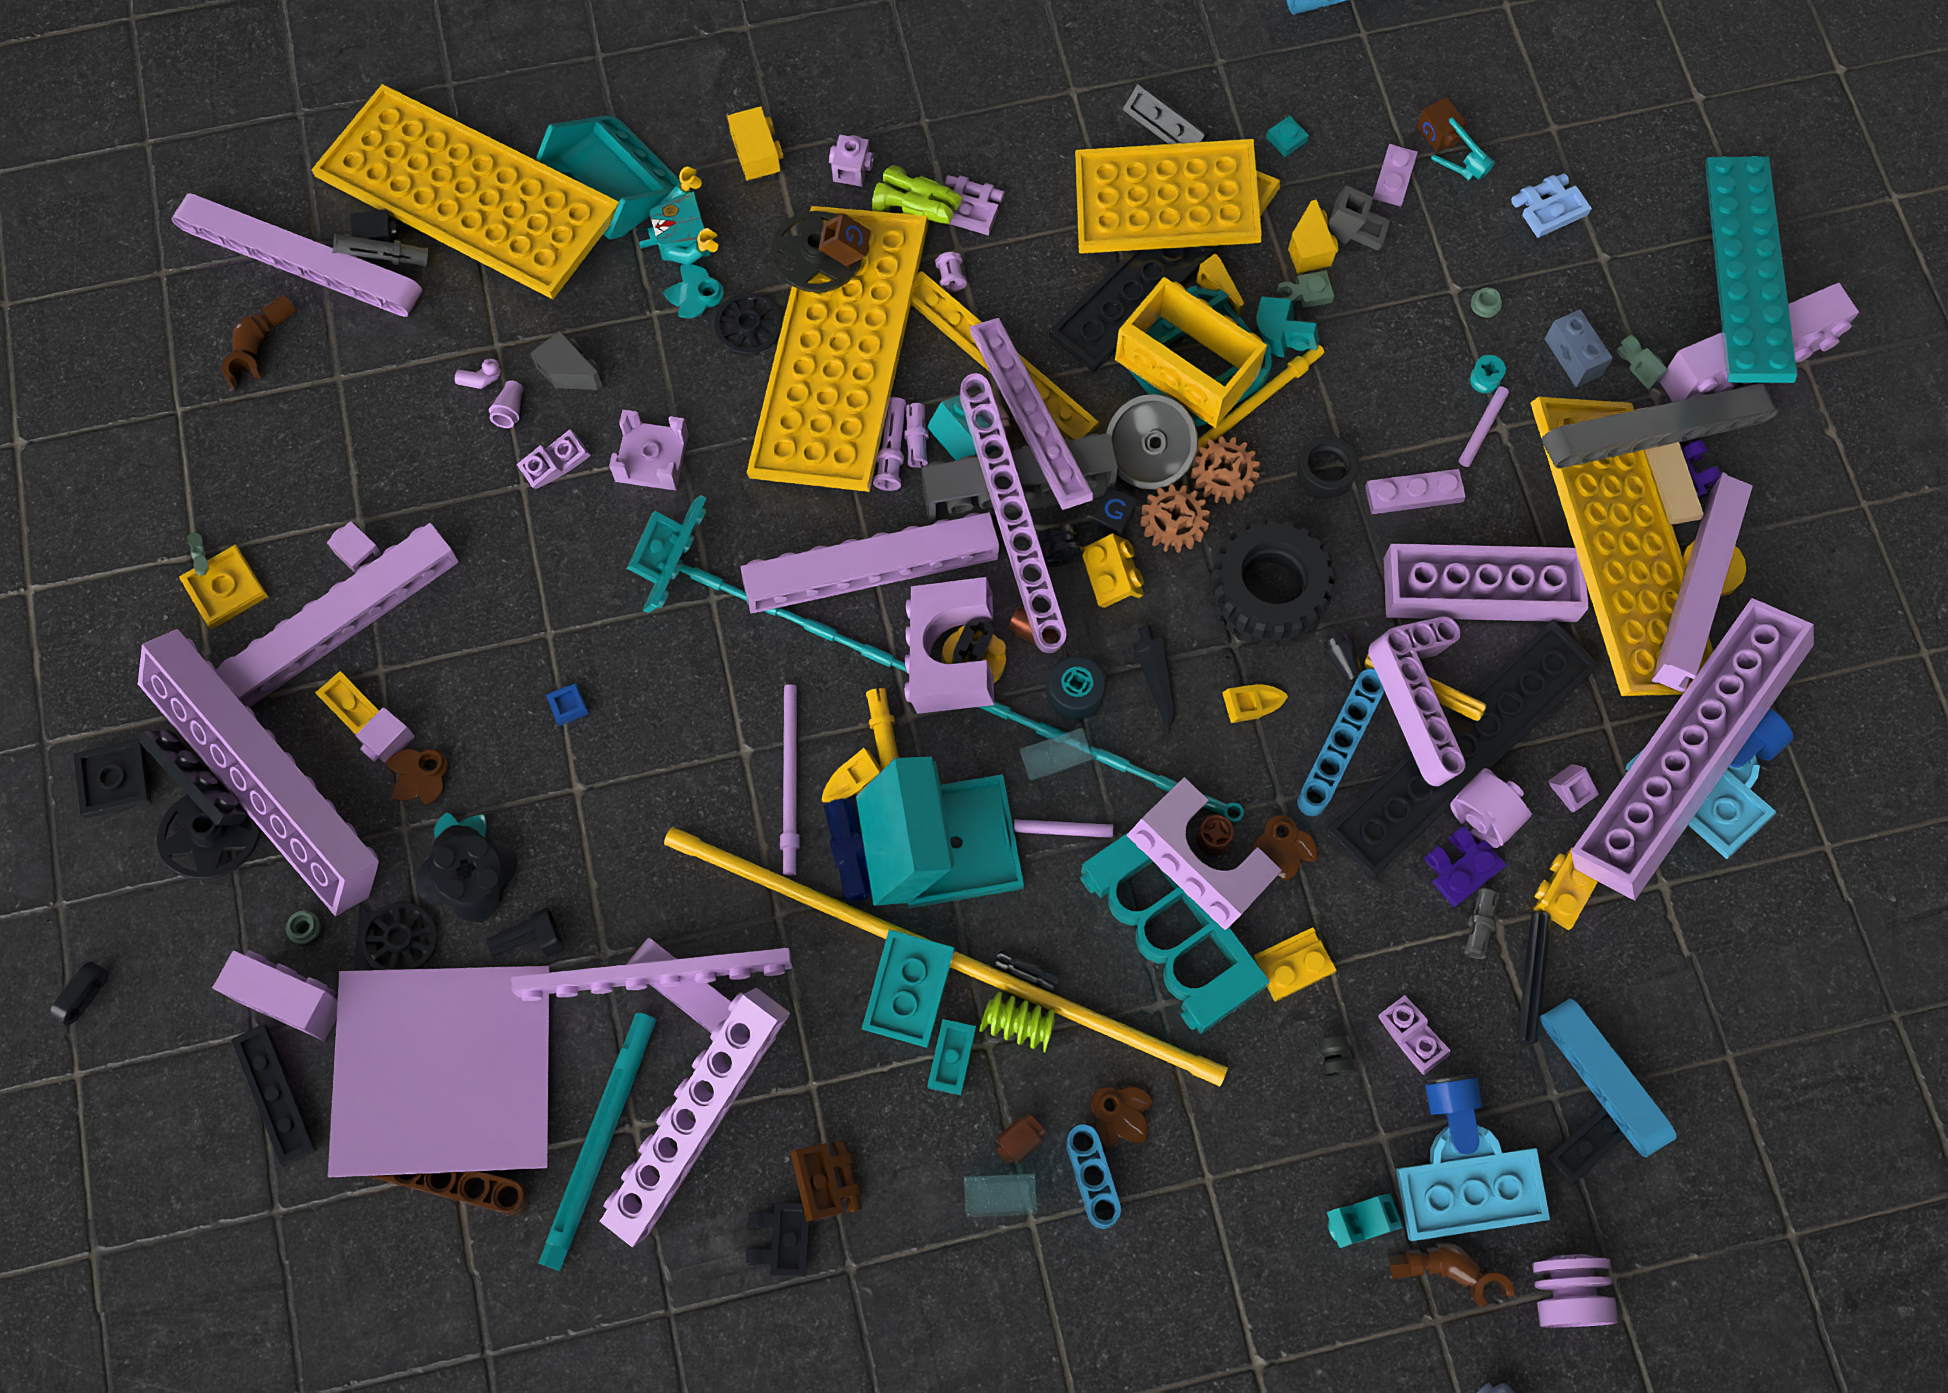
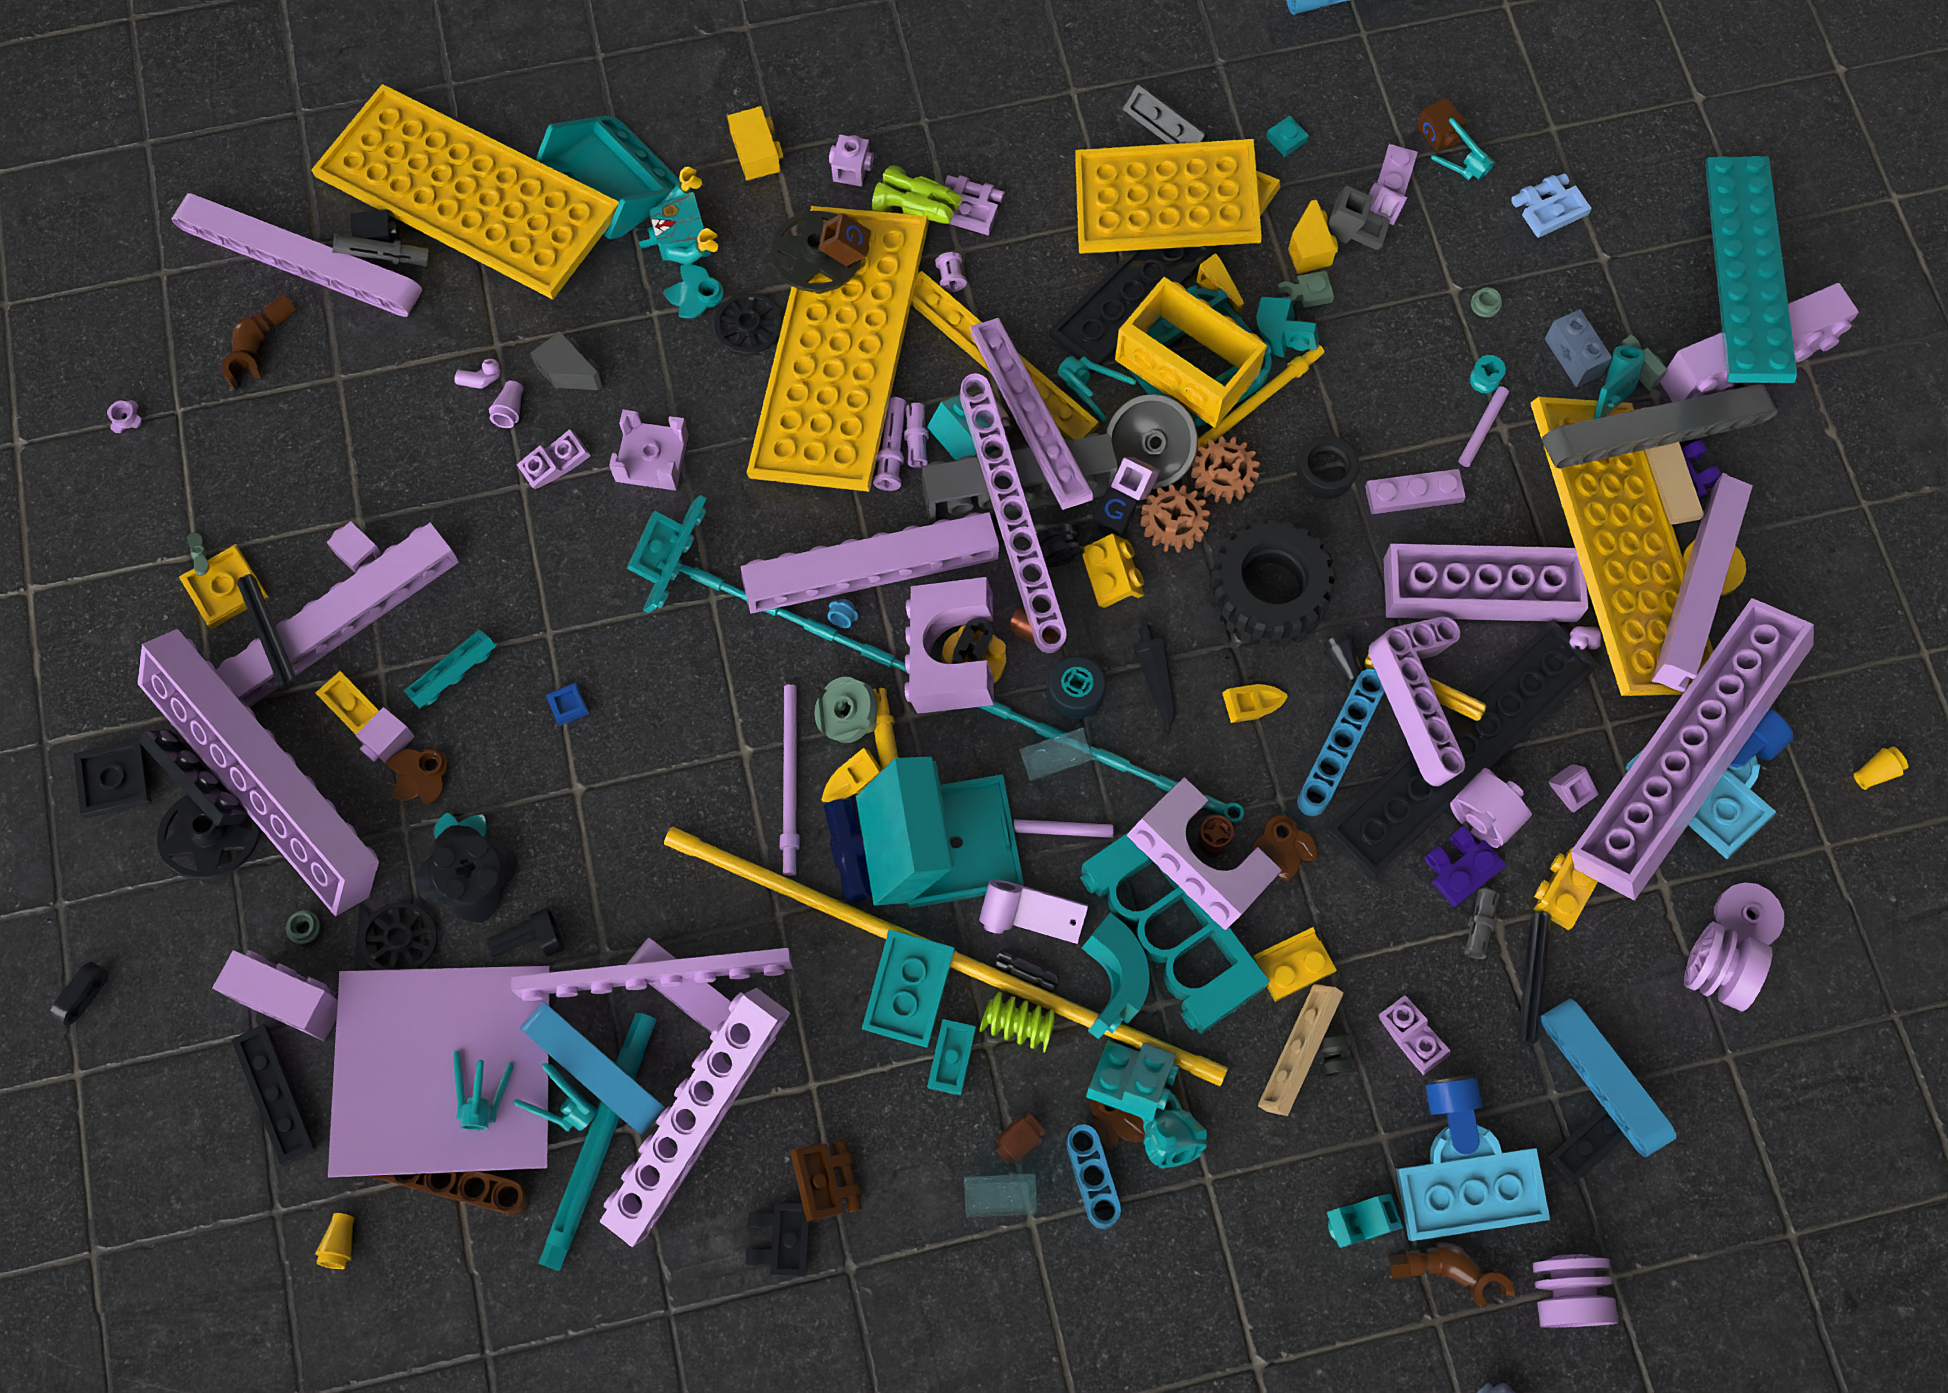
none -> lavender plate [107,400,142,433]
none -> black axle [237,574,298,690]
none -> yellow cone [315,1213,355,1269]
none -> teal plate [404,629,496,709]
none -> teal plant [453,1050,514,1130]
none -> teal plant [513,1063,597,1131]
none -> dark azure beam [519,1001,665,1135]
none -> sand green plate [814,677,877,743]
none -> dark azure plate [827,599,858,628]
none -> lavender door [979,879,1088,944]
none -> teal plant [1058,356,1136,422]
none -> teal arch [1081,913,1149,1039]
none -> teal plate [1086,1040,1179,1121]
none -> lavender brick [1111,457,1160,500]
none -> teal piece [1141,1092,1207,1169]
none -> tan tile [1258,984,1344,1116]
none -> lavender slope [1368,183,1407,225]
none -> lavender arm [1569,626,1601,650]
none -> teal door [1593,345,1645,419]
none -> lavender wheel [1684,921,1773,1011]
none -> lavender plate [1714,882,1784,947]
none -> yellow cone [1853,746,1908,790]

